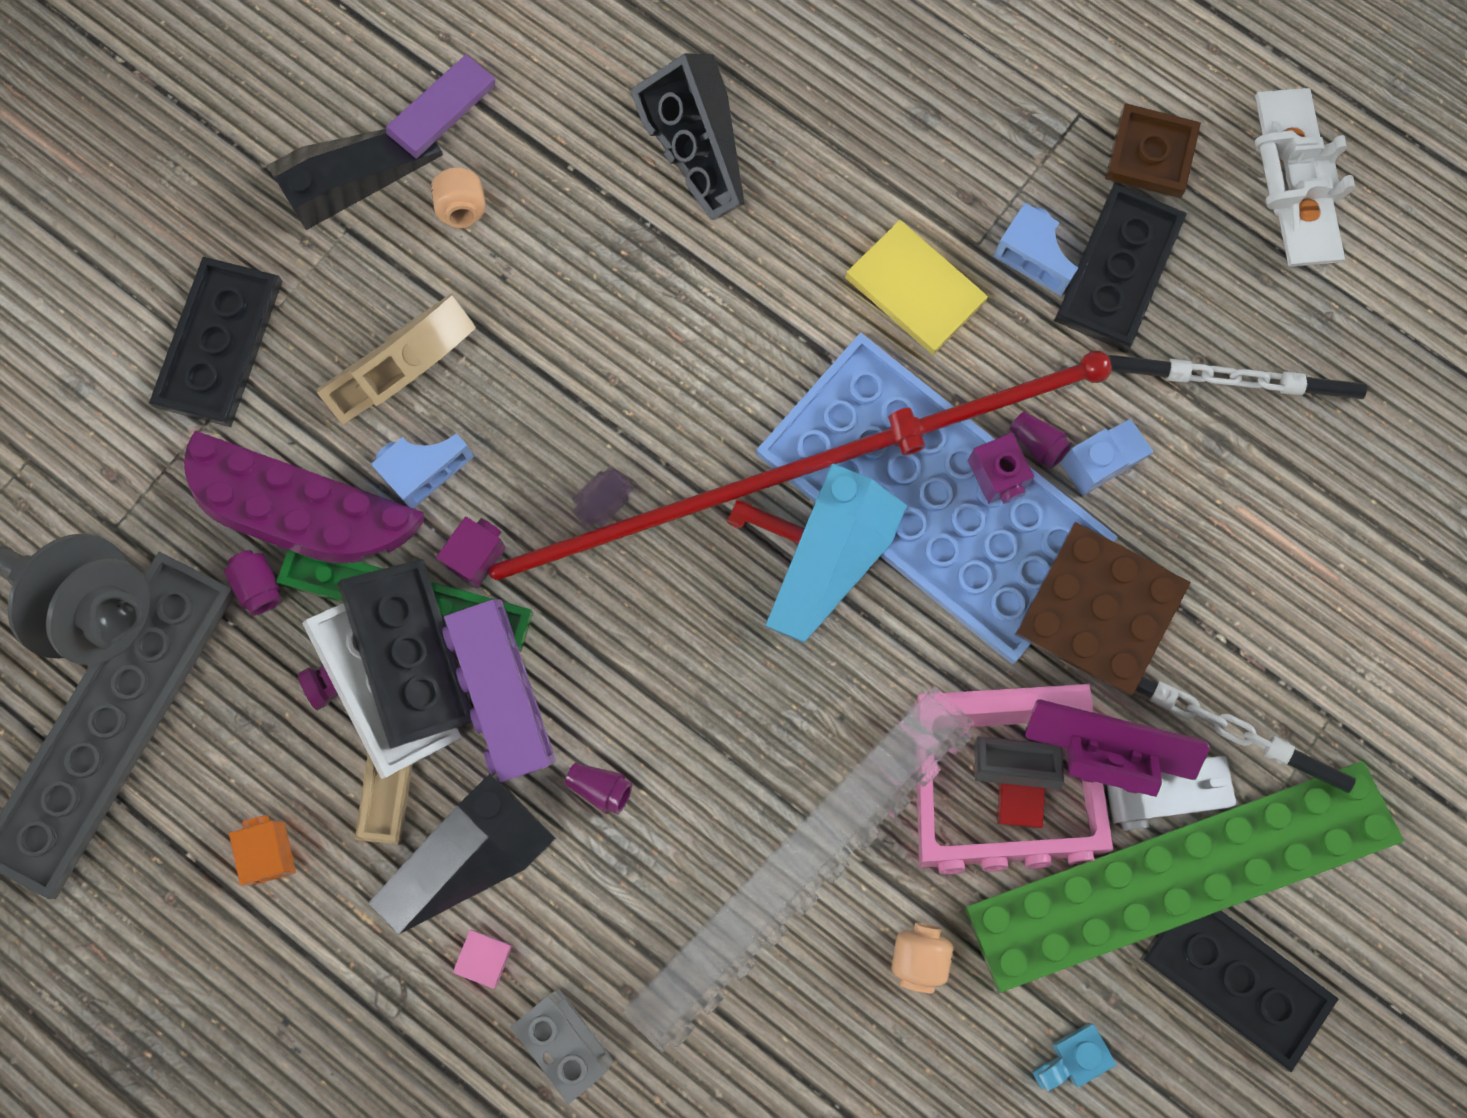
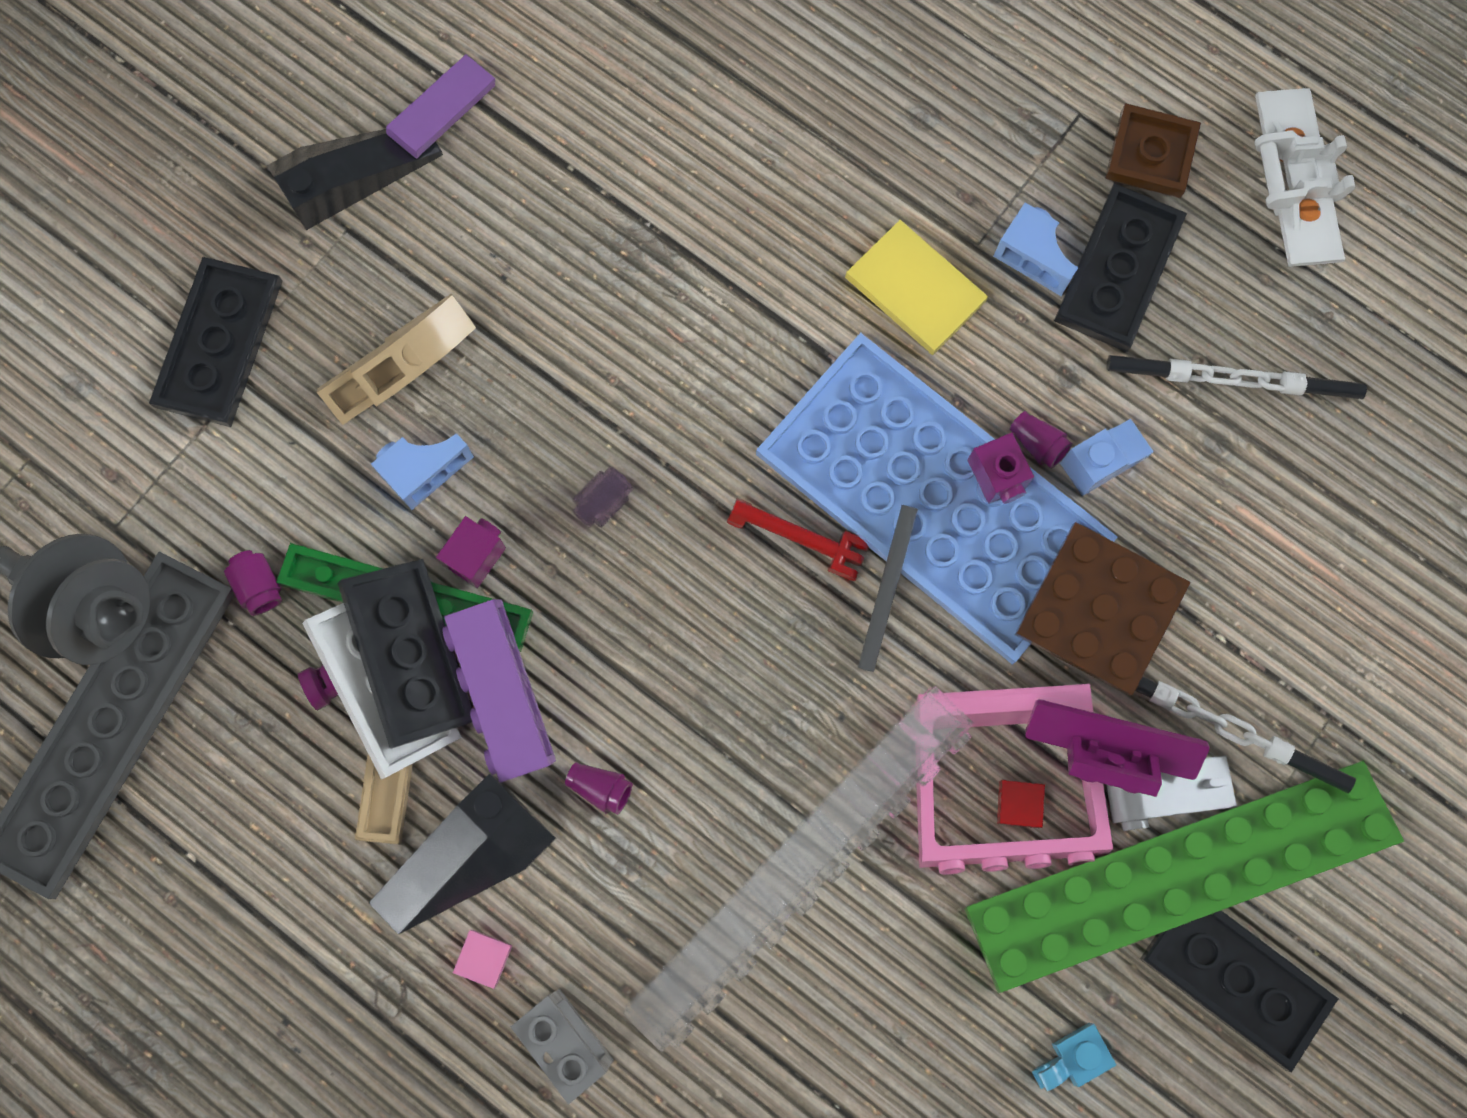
magenta plate [184,430,424,563] -> none
orange brick [229,815,296,886] -> none
light nougat head [431,167,485,228] -> none
red bar [488,351,1112,580] -> none
black wedge [630,53,745,220] -> none
medium azure wedge [765,463,907,643] -> none
light nougat head [891,923,954,993] -> none
dark grey tile [974,736,1064,789] -> none
none -> dark grey bar [858,505,918,672]

